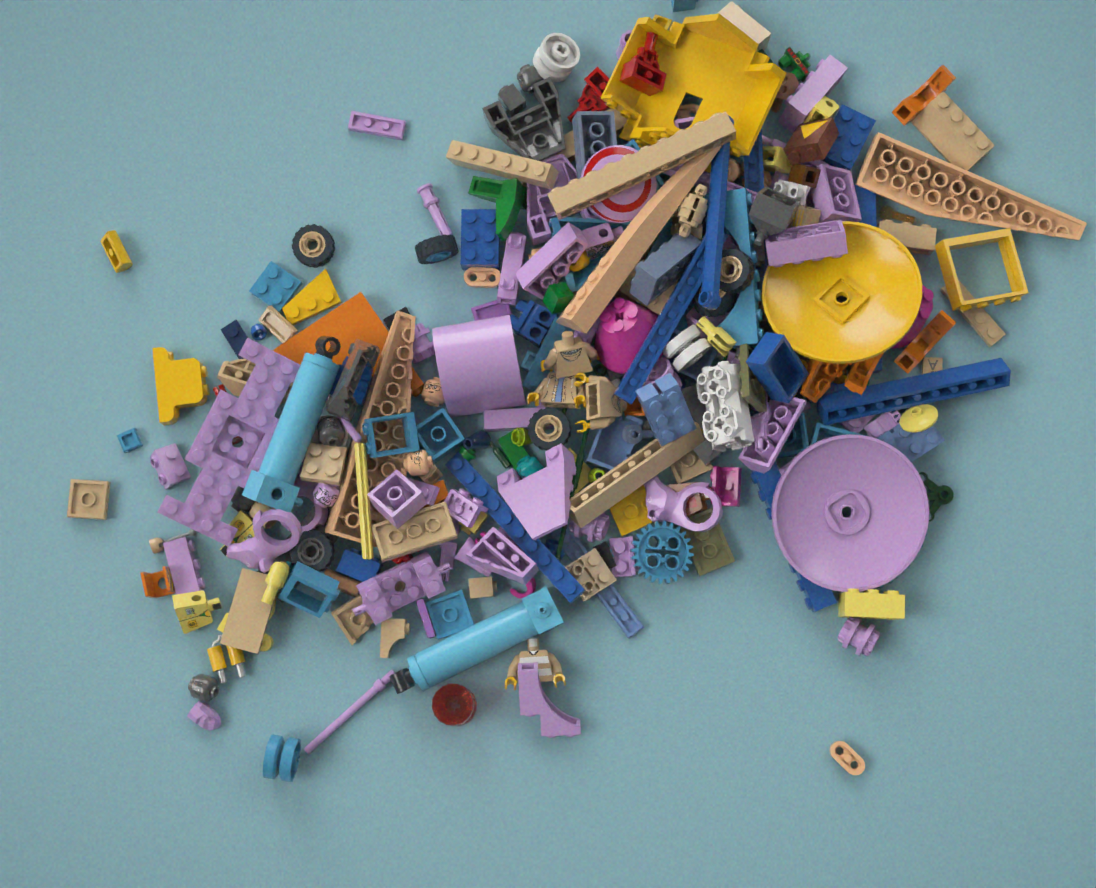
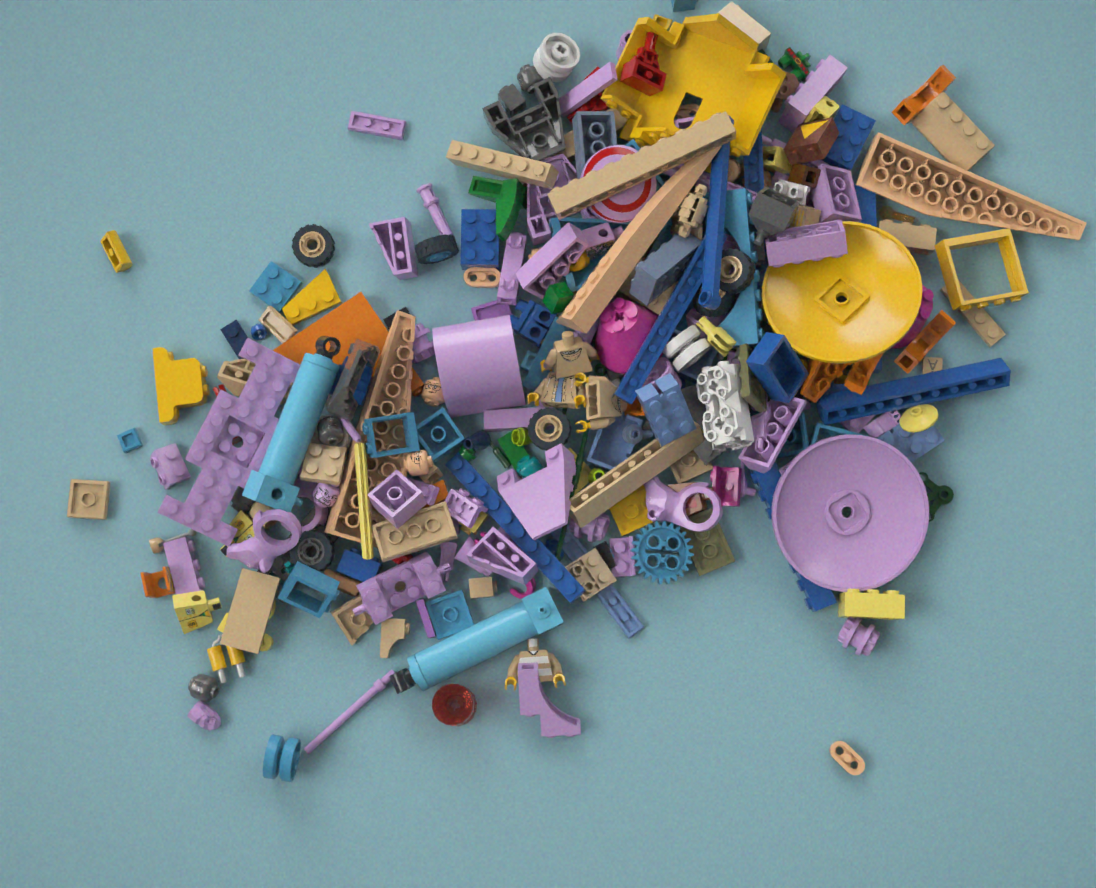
light yellow arm [261,562,290,605] -> none
none -> lavender wedge [369,217,418,280]
none -> lavender tile [559,62,618,116]
none -> lavender bar [740,461,756,497]

